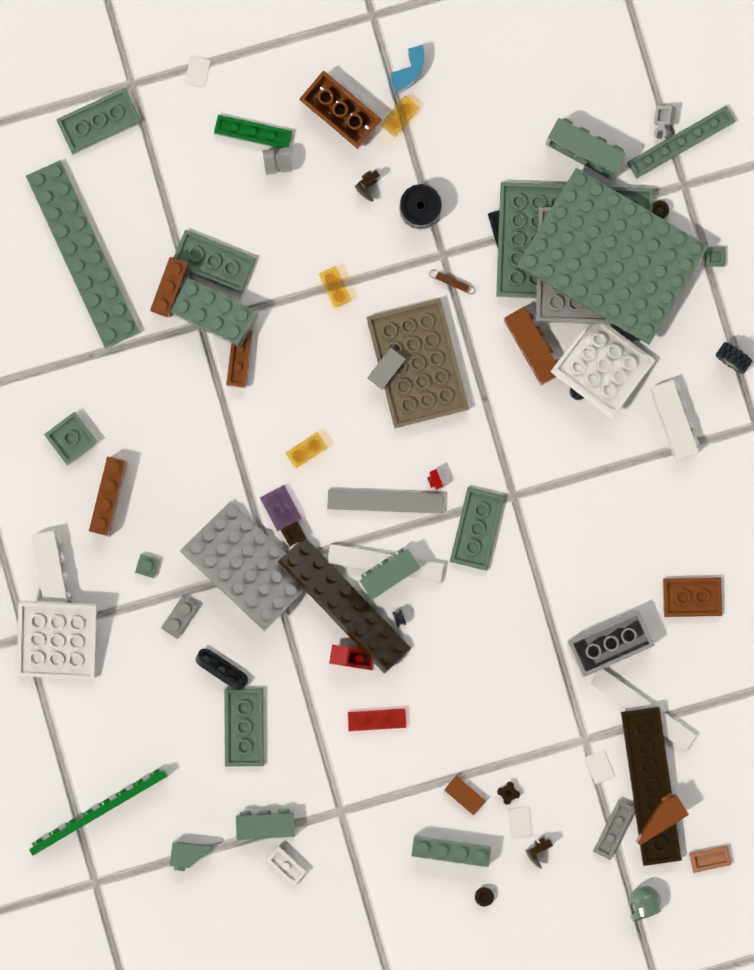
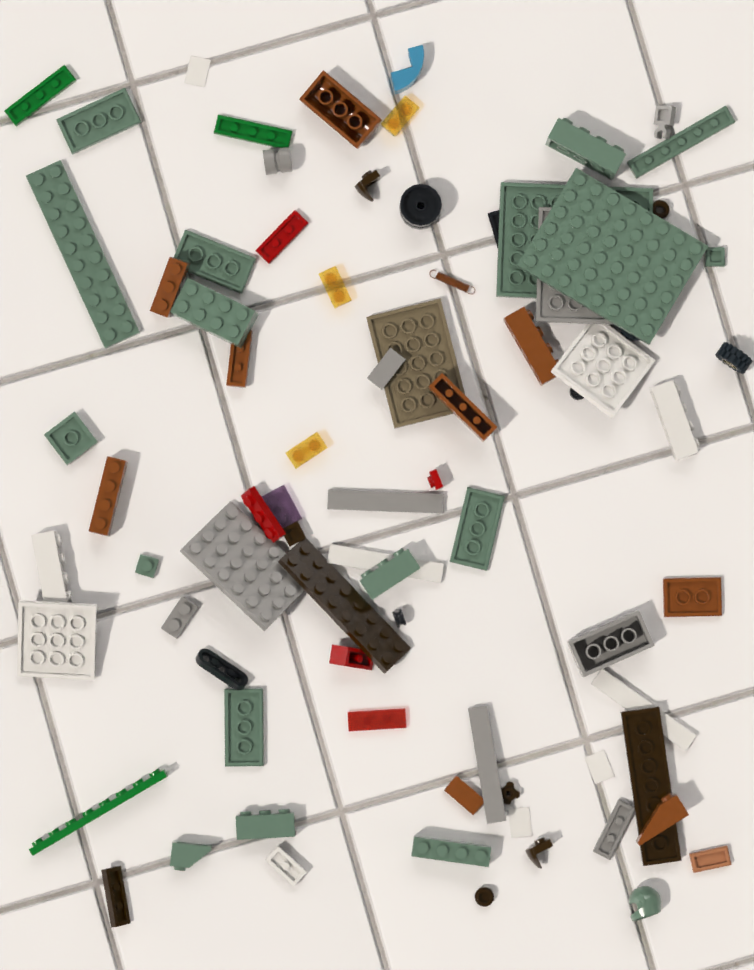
none -> green tile [4,65,77,127]
none -> dark brown plate [101,866,131,928]
none -> red plate [241,486,286,543]
none -> red tile [255,210,309,264]
none -> dark orange brick [428,373,497,442]
none -> light grey tile [468,705,506,824]

